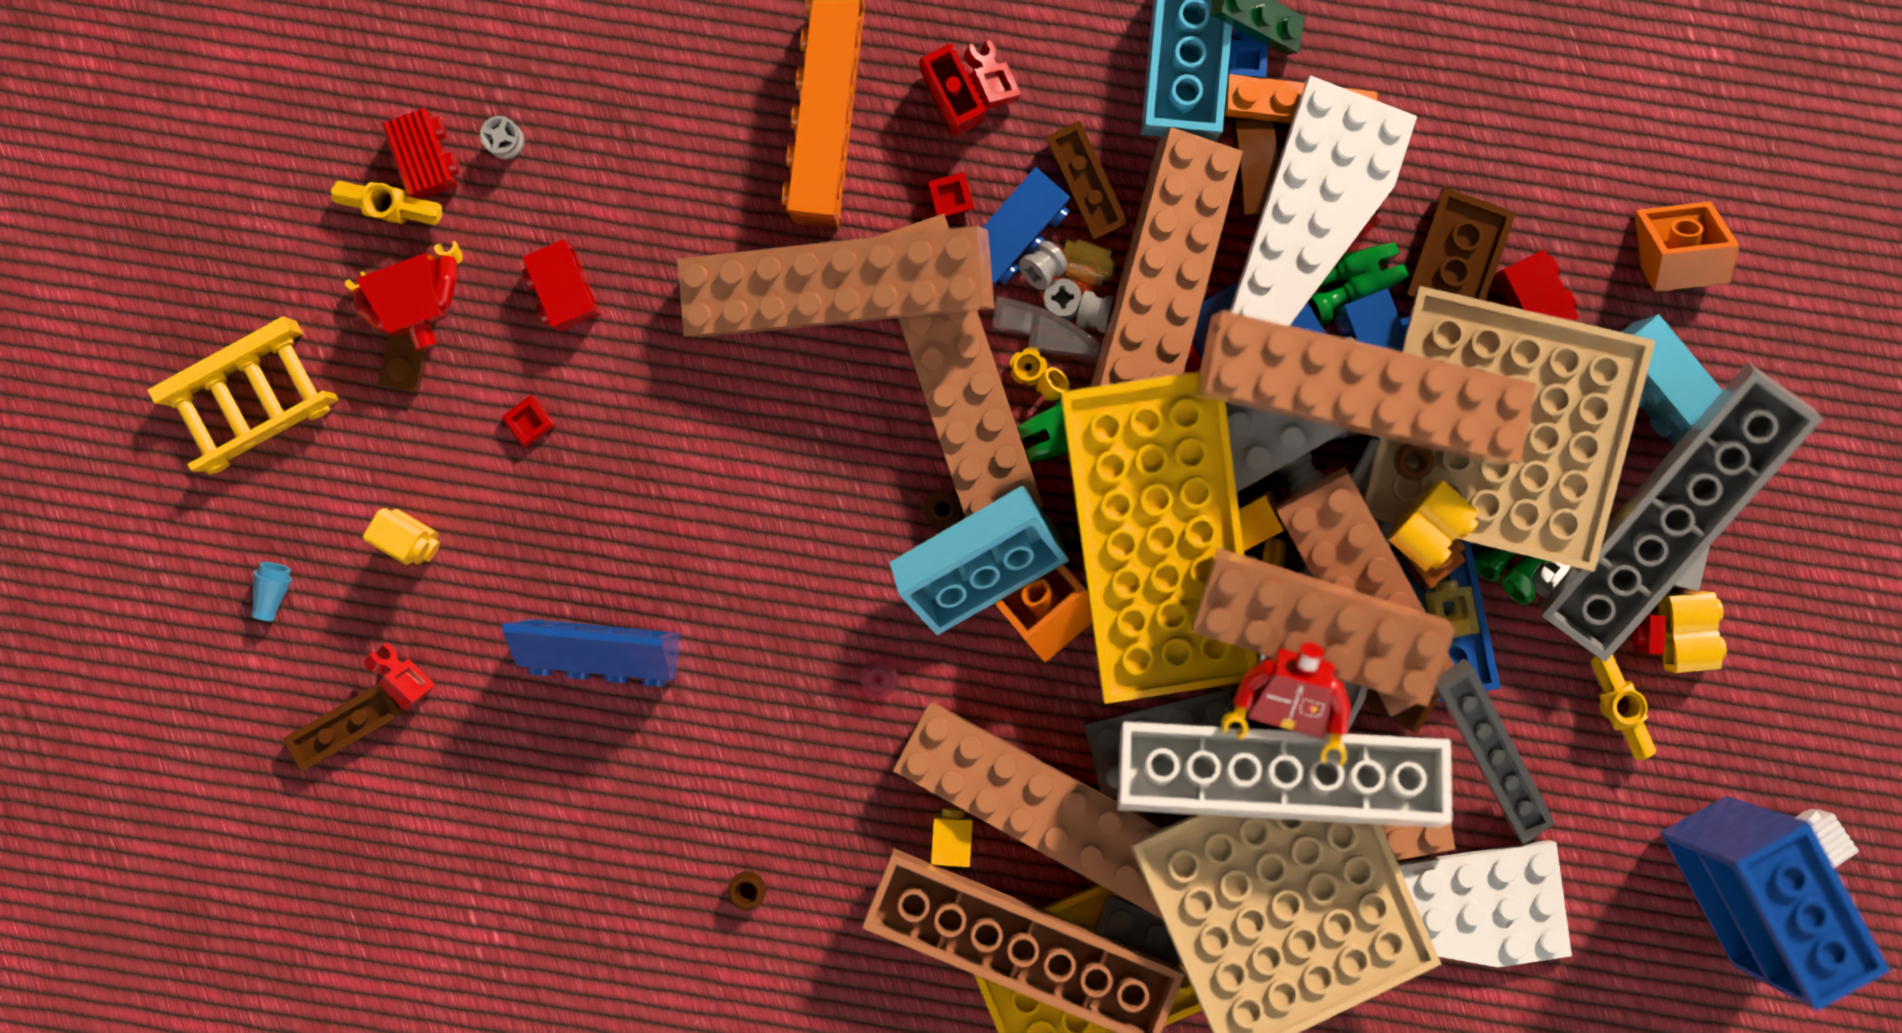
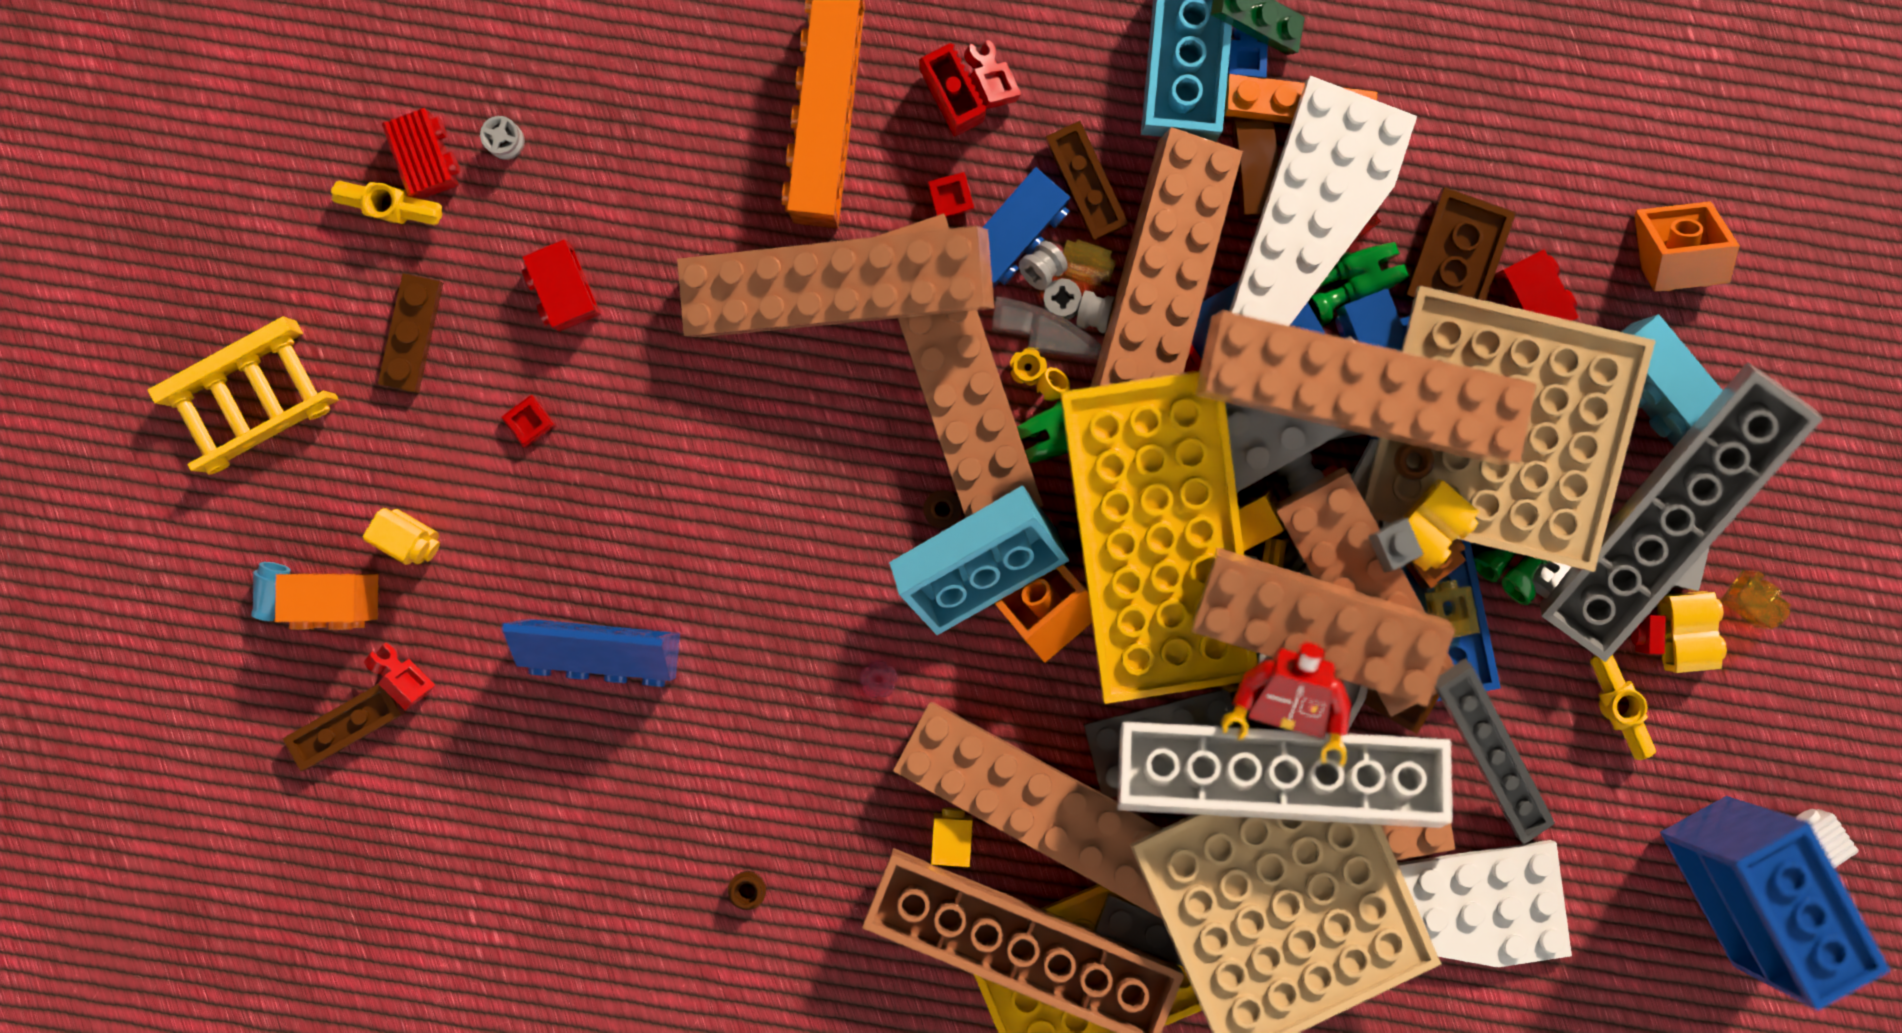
red torso [345,241,463,351] -> none
none -> orange brick [275,574,378,630]
none -> dark grey plate [1368,518,1423,572]
none -> clear yellow brick [1720,570,1791,629]

